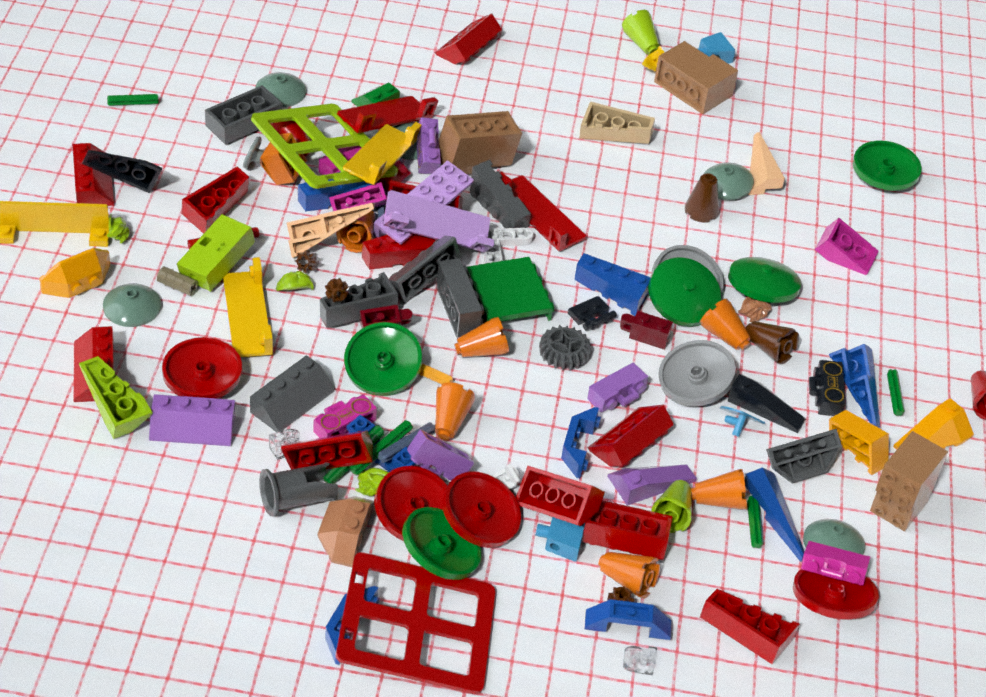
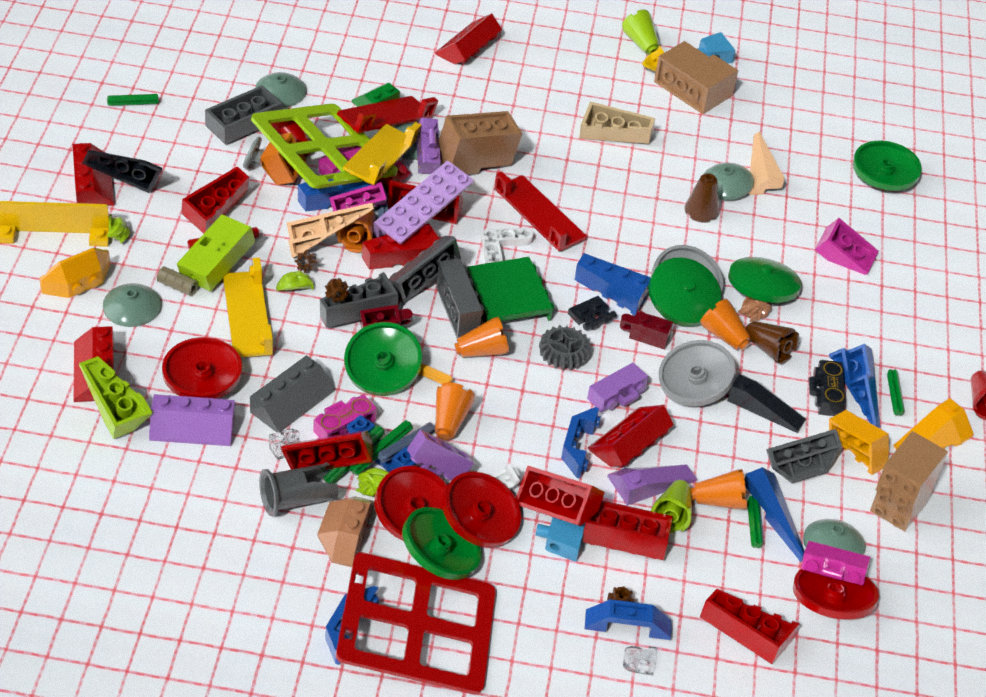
lavender bracket [383,190,494,252] -> none
dark grey wedge [470,159,531,228] -> none
orange cone [598,552,660,599] -> none
dark azure shield [719,406,765,437] -> none

